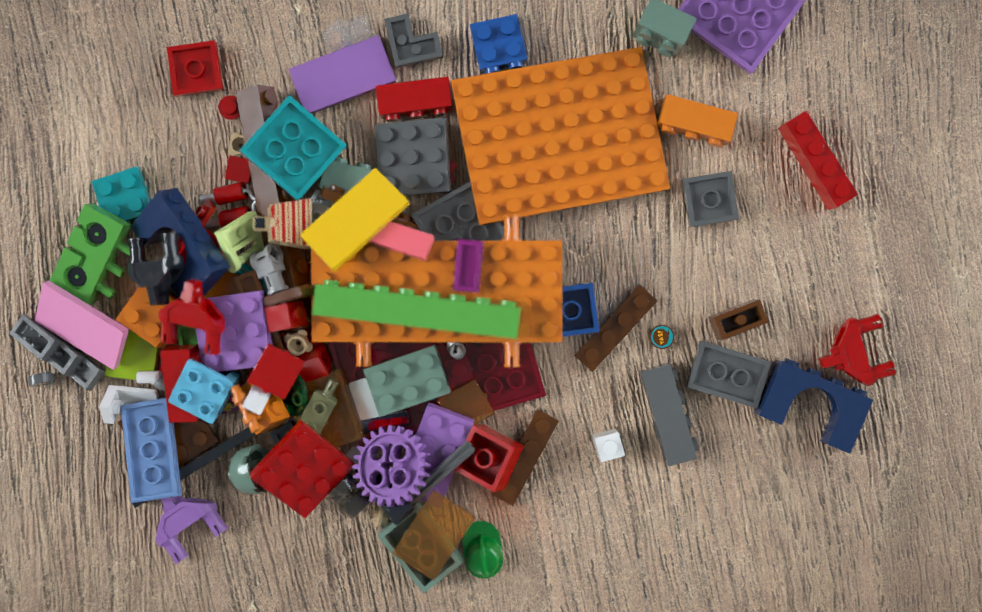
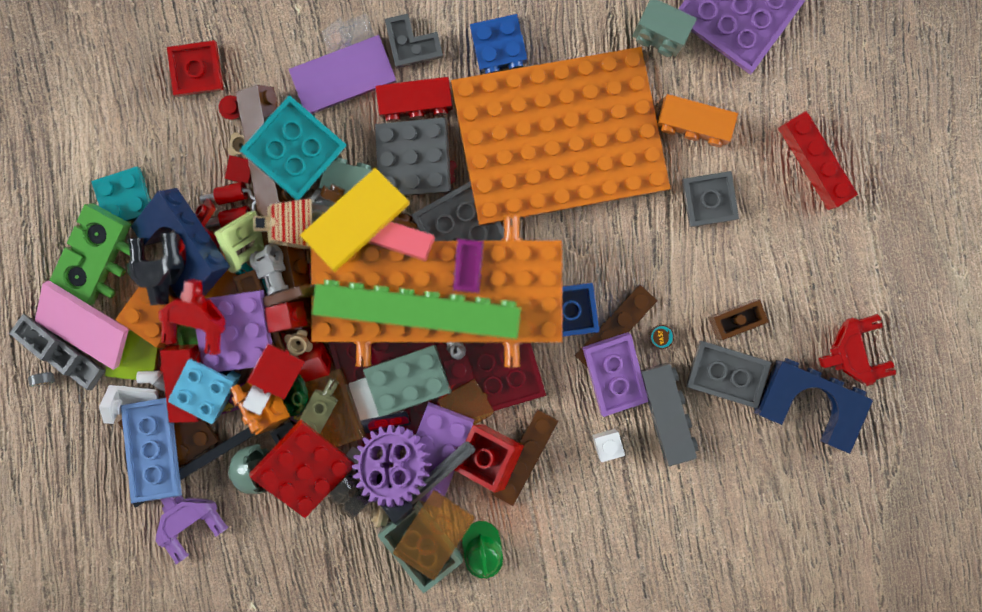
none -> medium lavender plate [582,332,649,417]

